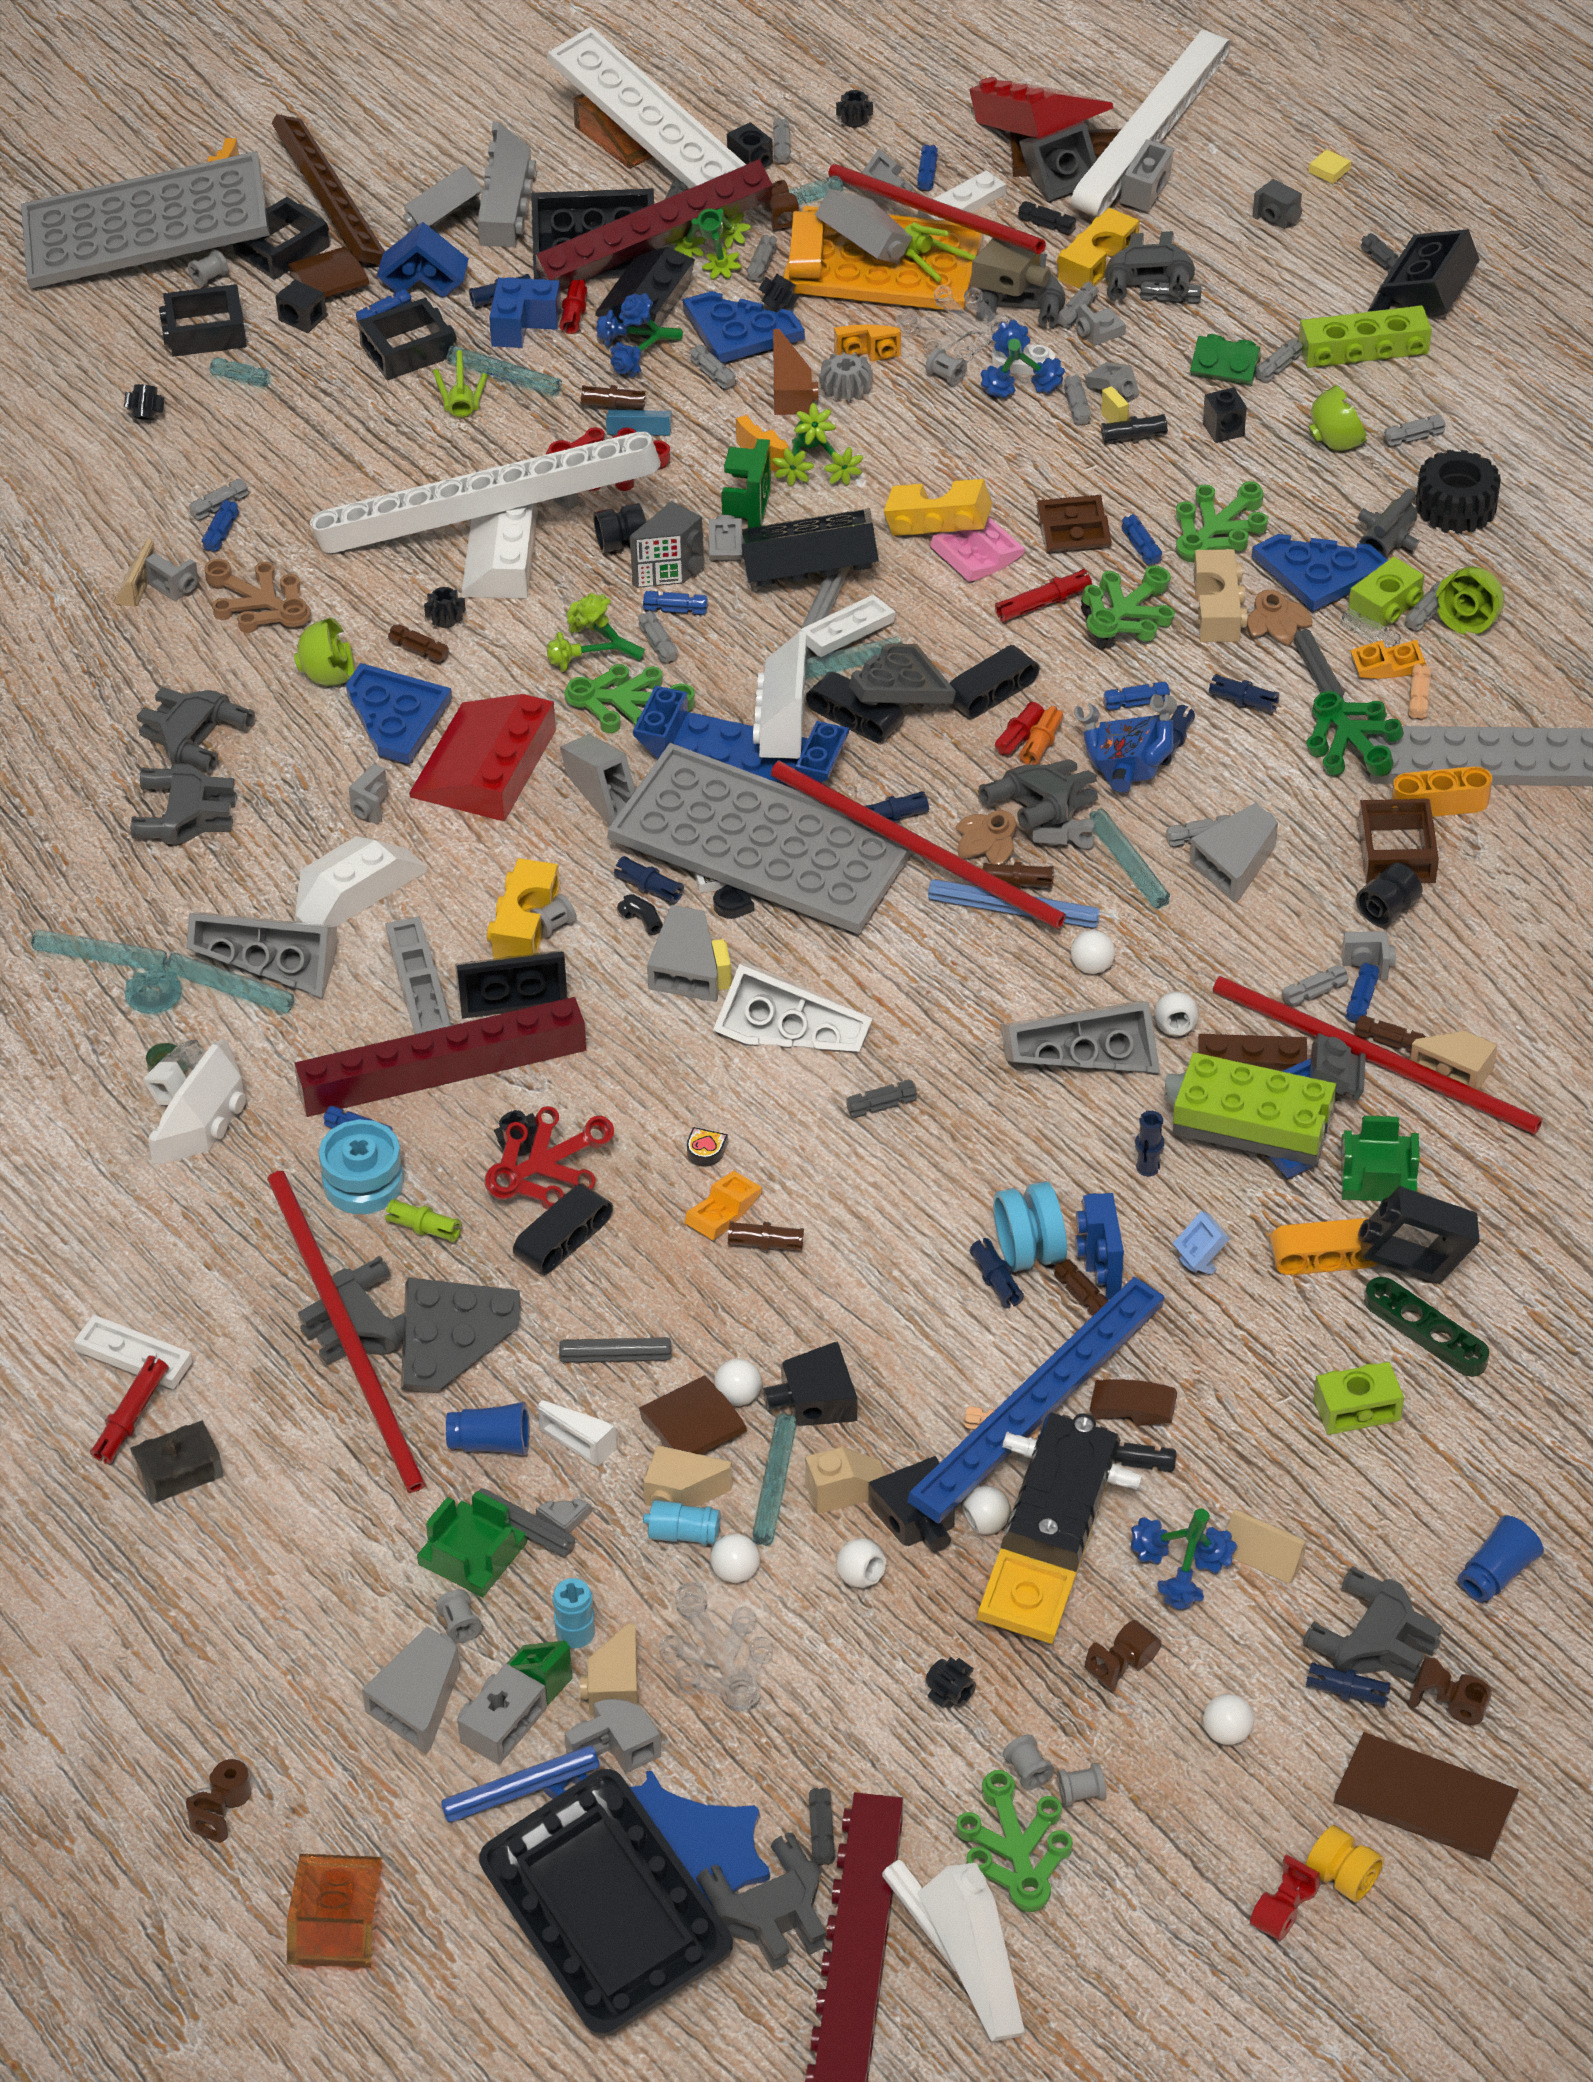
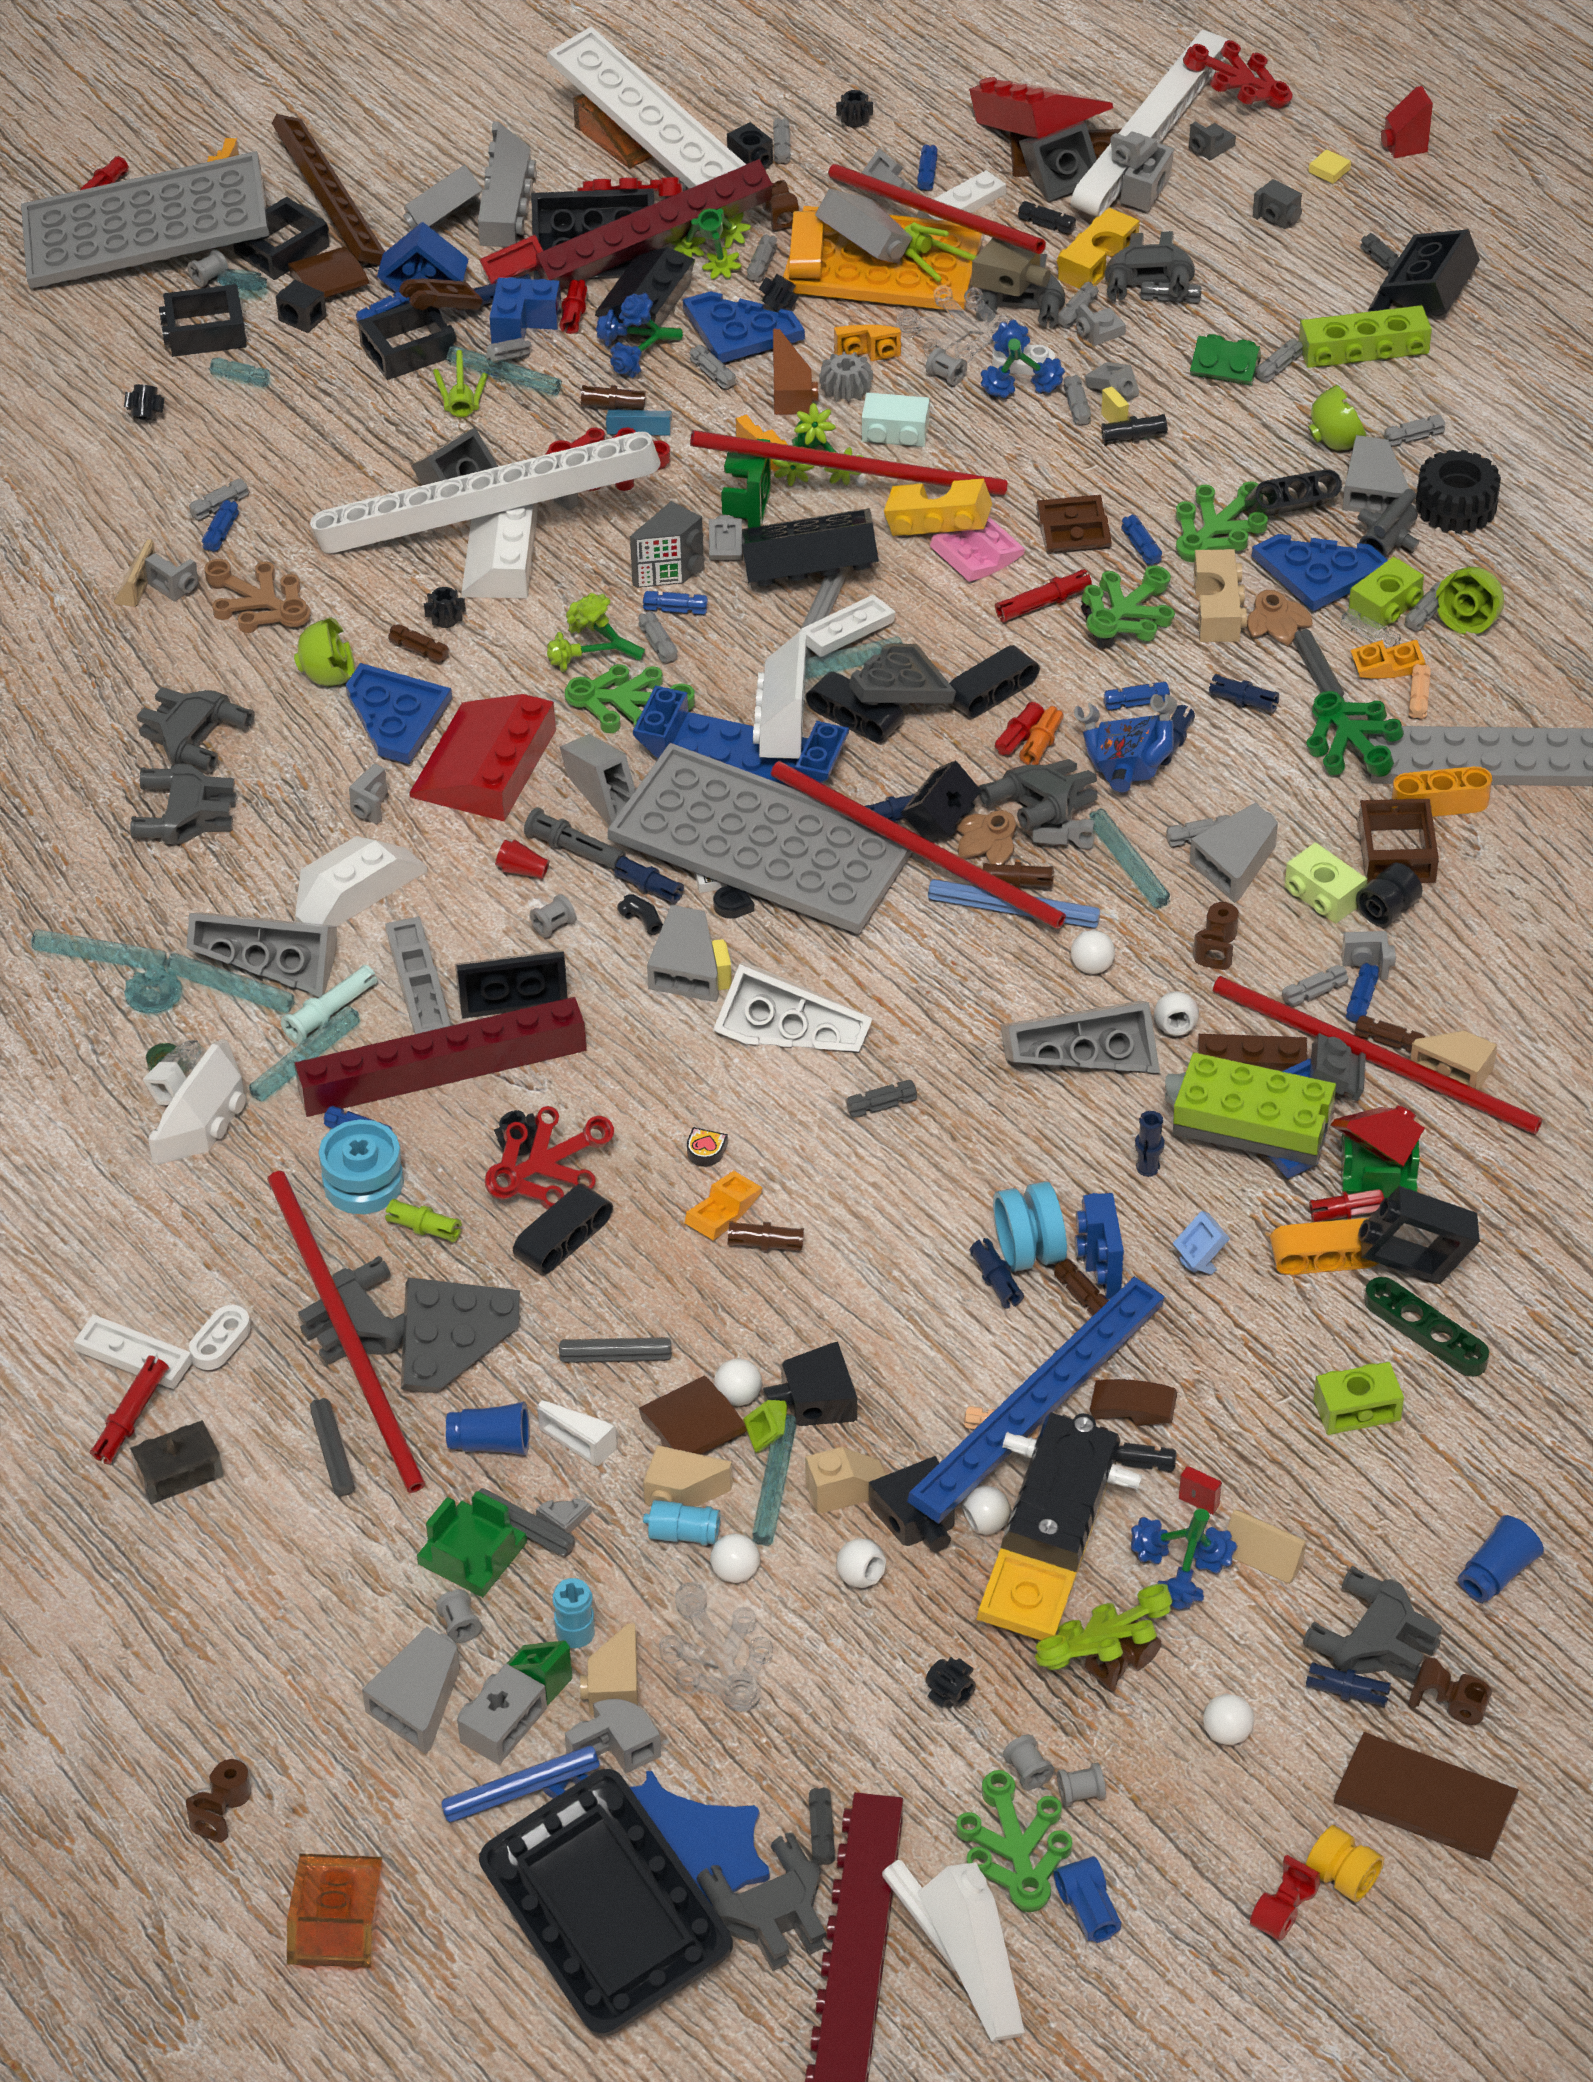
yellow arch [487,858,560,958] -> none
black wheel [593,503,646,553] -> none
clear light blue axle [789,175,843,205] -> none
black brick [1203,387,1247,443] -> none
none -> red axle [80,156,129,190]
none -> white plate [189,1305,251,1370]
none -> clear light blue gear [217,269,267,291]
none -> clear light blue axle [249,1006,360,1102]
none -> light aqua pin [281,965,378,1044]
none -> dark grey axle [310,1398,355,1496]
none -> reddish brown hinge [399,278,483,311]
none -> dark grey slope [411,427,499,485]
none -> red tile [479,235,543,284]
none -> light grey axle [485,338,532,363]
none -> red cone [495,840,550,879]
none -> dark grey pin [524,807,626,871]
none -> red plant [577,177,683,197]
none -> red piece [690,430,1007,496]
none -> lime slope [743,1400,787,1453]
none -> light aqua brick [862,393,930,447]
none -> black brick [901,760,982,841]
none -> lime plant [1035,1584,1172,1670]
none -> blue piece [1053,1856,1121,1943]
none -> light grey bracket [1111,131,1158,169]
none -> red tile [1179,1466,1222,1515]
none -> red plant [1183,40,1293,108]
none -> dark grey bracket [1189,121,1236,161]
none -> reddish brown leg [1193,902,1239,970]
none -> black beam [1244,469,1342,516]
none -> yellowish green brick [1285,842,1367,924]
none -> red axle [1309,1189,1385,1222]
none -> red slope [1330,1105,1425,1166]
none -> light grey slope [1342,435,1410,514]
none -> red slope [1381,86,1433,158]

